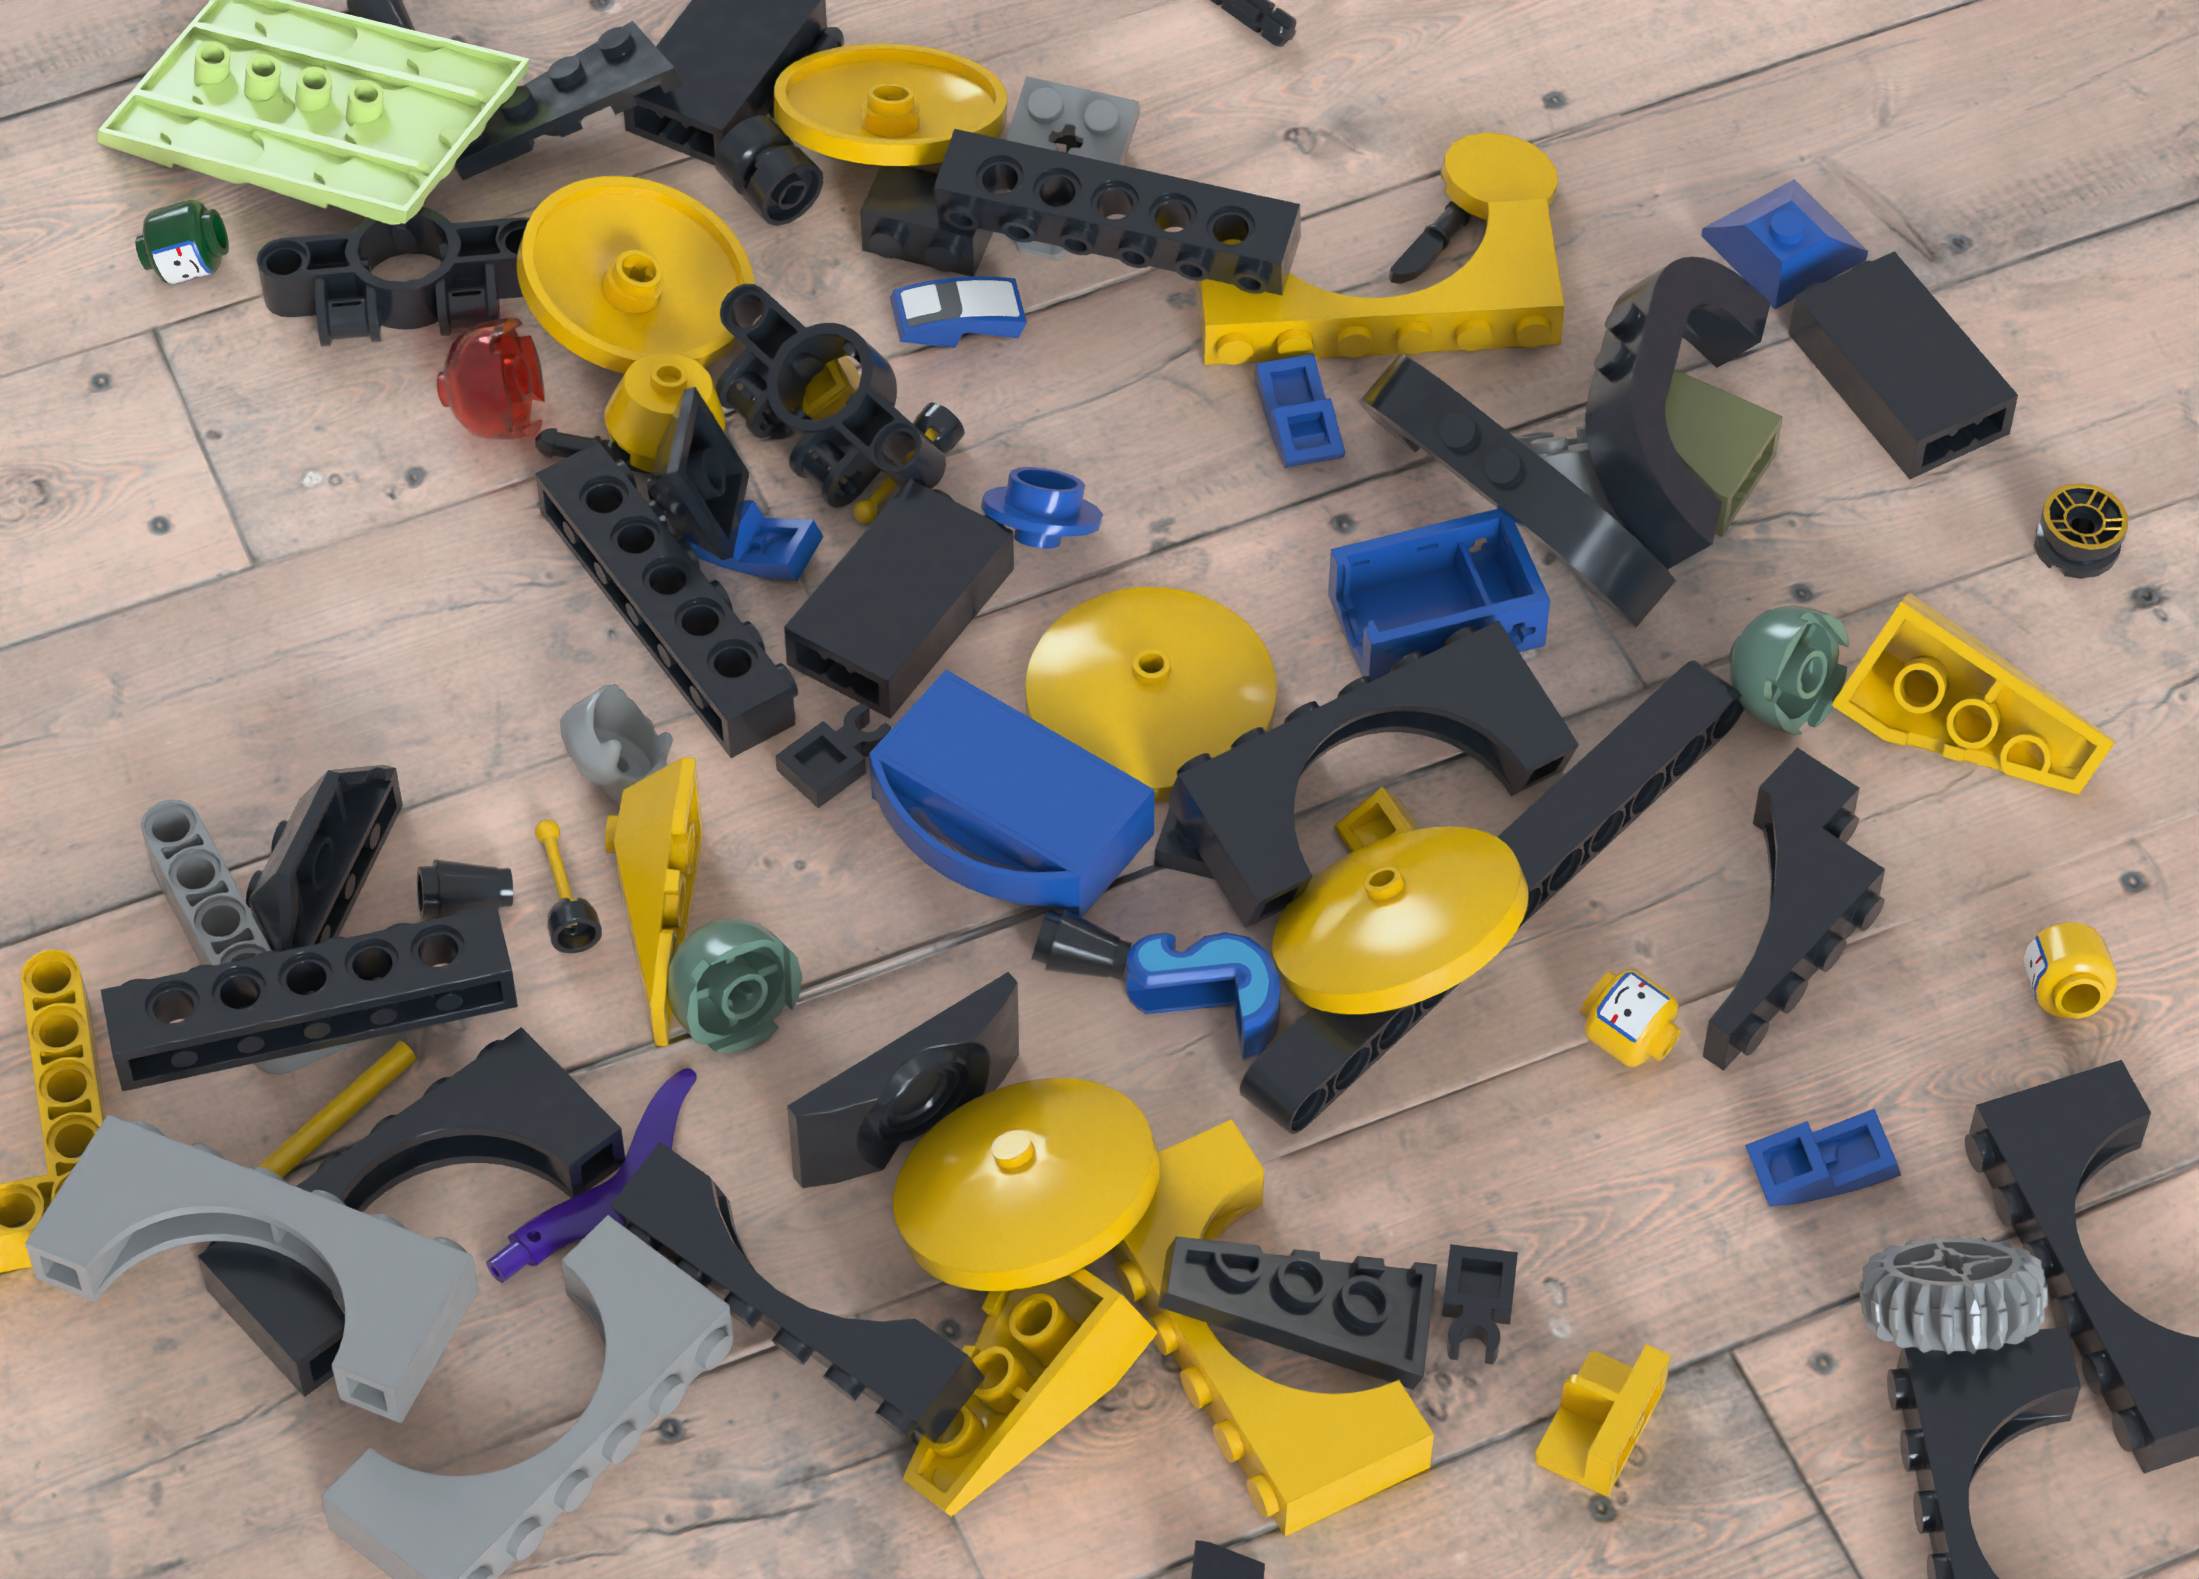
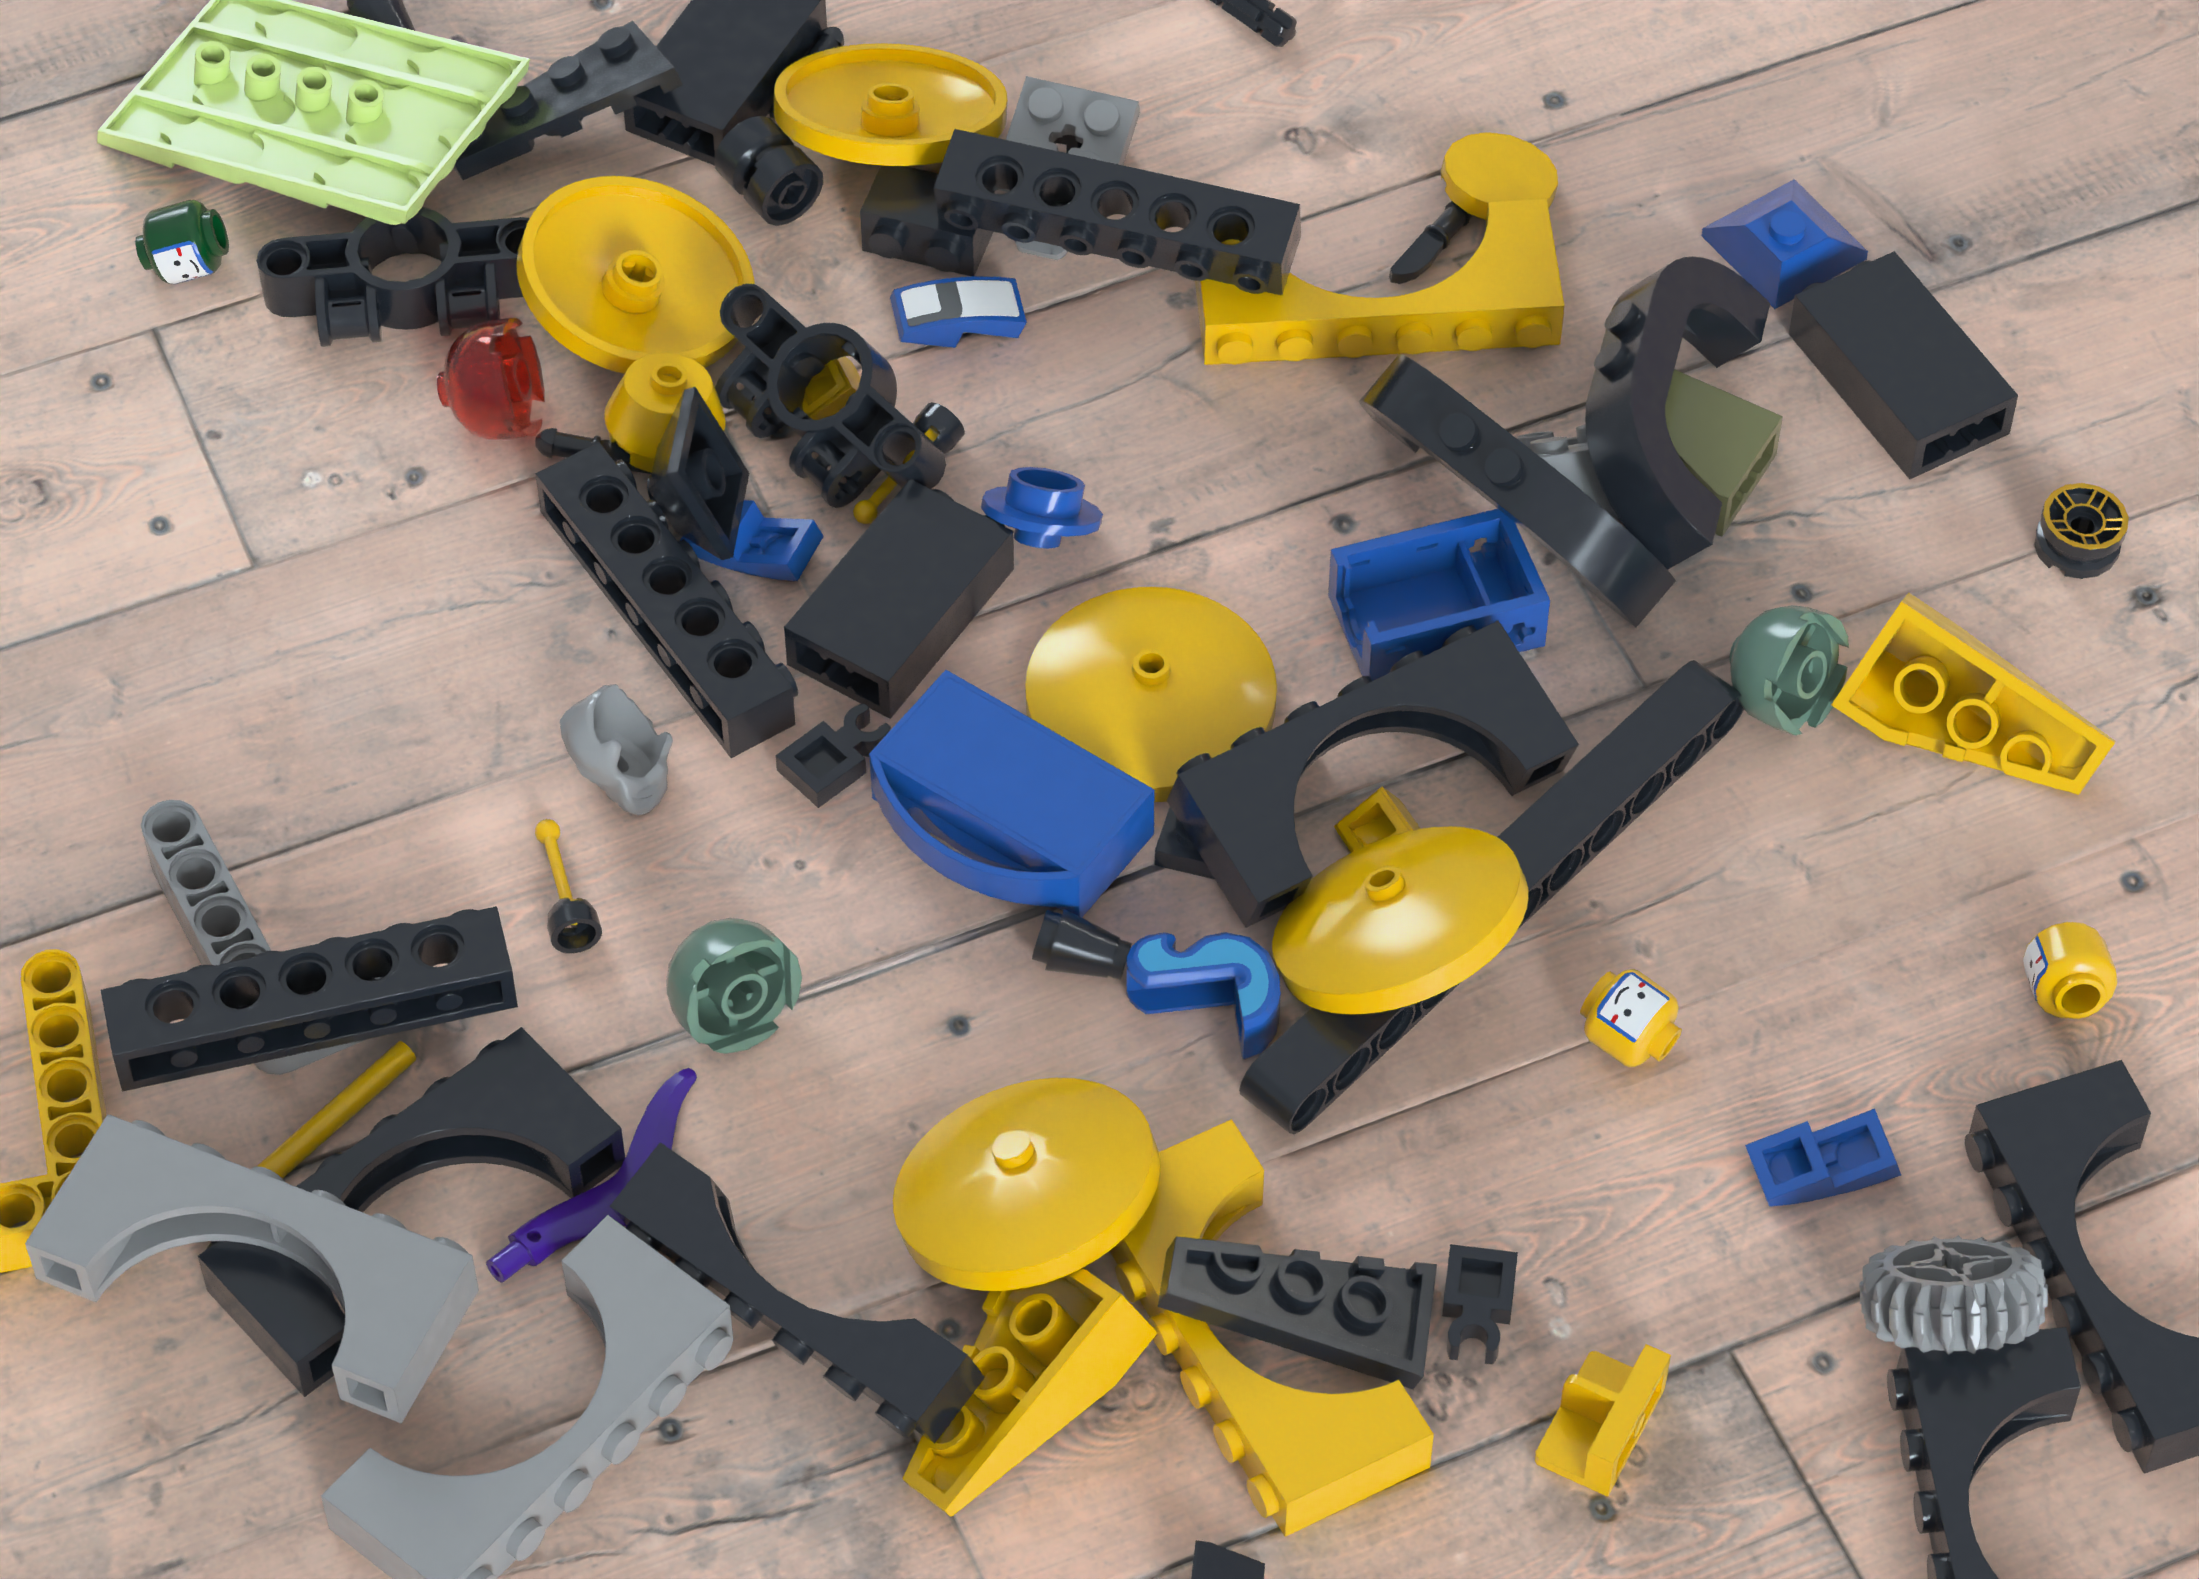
black wedge [246,765,403,952] -> none
black cone [417,859,513,919] -> none
yellow wedge [605,757,704,1046] -> none
black slope [787,972,1019,1188] -> none
blue slope [1253,354,1345,468] -> none
black arch [1703,747,1885,1071] -> none

